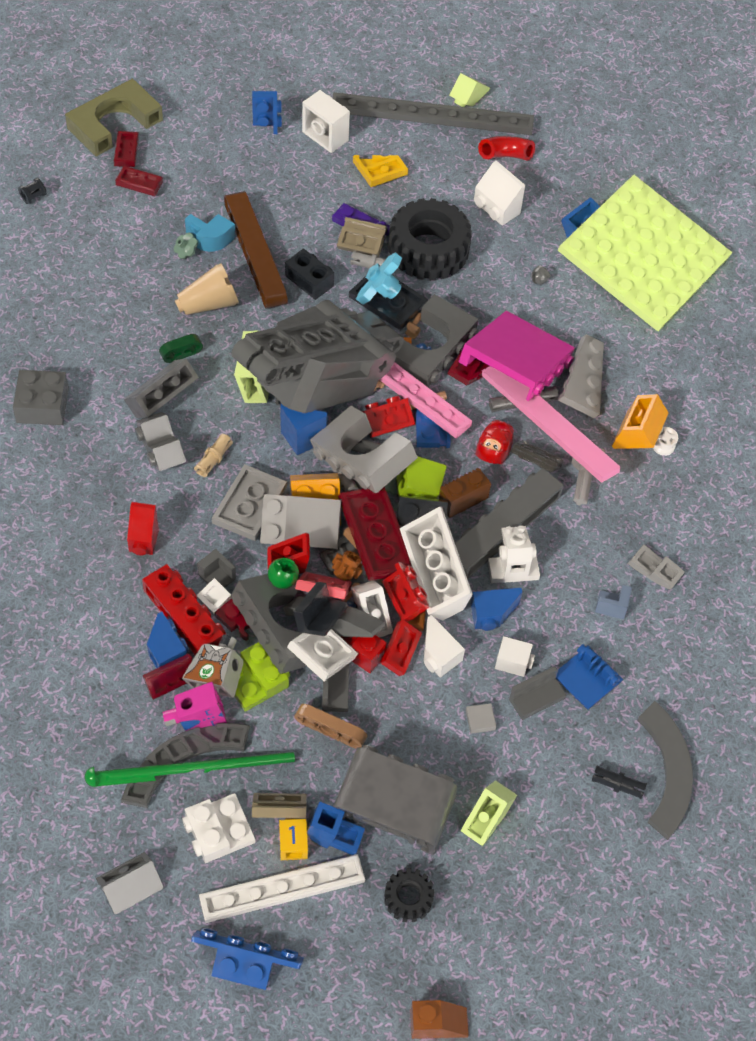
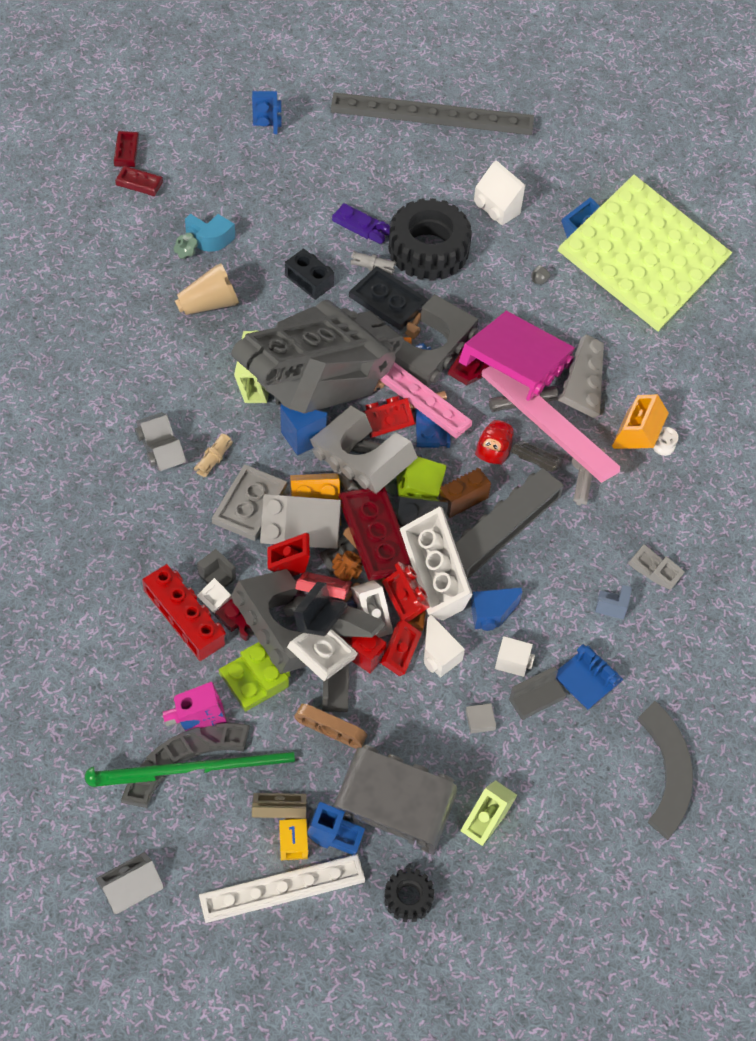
dark grey brick [13,370,69,425] -> none
black bush [18,177,47,204] -> none
olive arch [65,78,163,157] -> none
flat silver brick [124,359,199,418] -> none
red slope [127,502,159,556] -> none
dark red plate [142,653,193,700] -> none
blue slope [147,612,189,669] -> none
dark green beam [159,334,203,363] -> none
torso [182,635,243,698] -> none
white plate [182,793,255,863] -> none
blue bracket [191,928,304,990] -> none
reddish brown beam [224,191,288,309] -> none
green piece [268,558,299,589] -> none
white brick [302,90,350,153] -> none
dark tan plate [337,217,387,258] -> none
yellow wing [353,155,408,187] -> none
medium azure plant [356,252,402,305] -> none
dark orange slope [410,1000,469,1039] -> none
yellowish green slope [449,73,490,107] -> none
red cylinder [478,136,535,161] -> none
white tile [488,526,540,583] -> none
black pin [592,765,647,799] -> none

